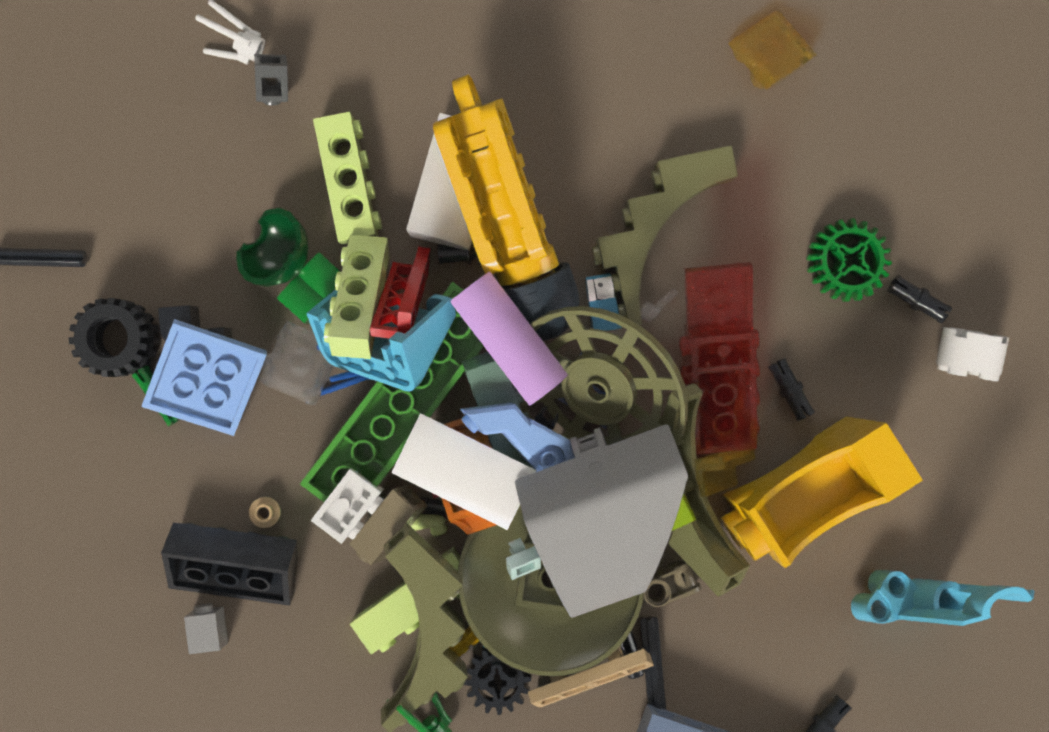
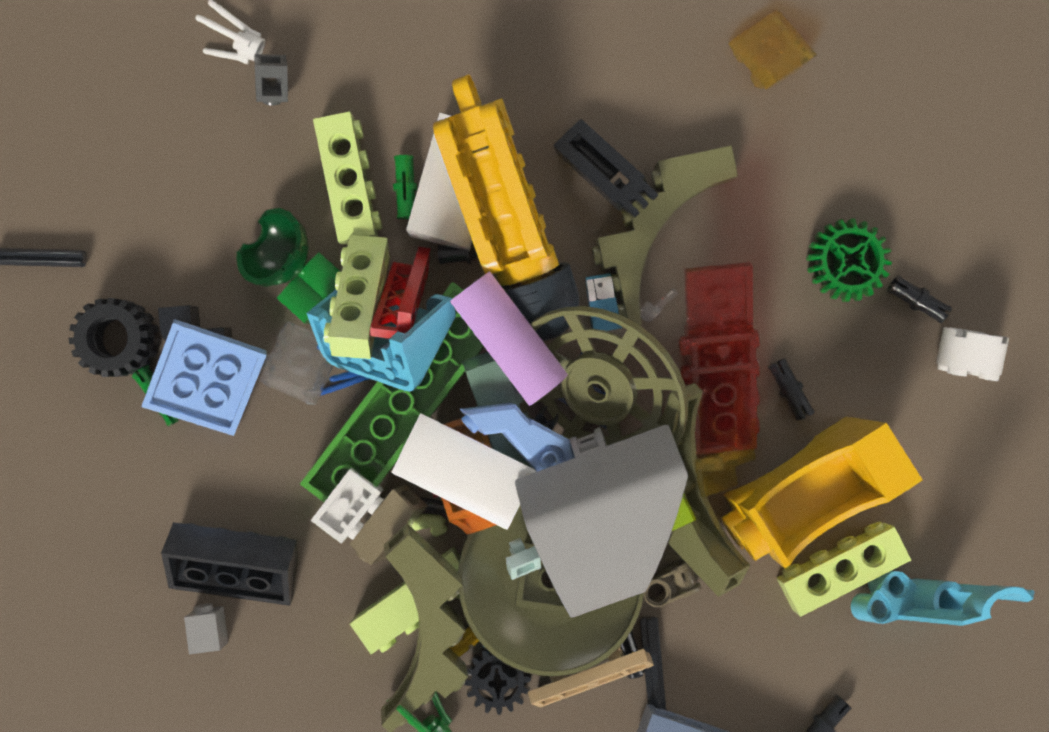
tan plate [249,497,281,528] -> none
none -> green pin [393,155,418,219]
none -> black hinge [553,119,658,218]
none -> yellowish green brick [776,522,911,617]

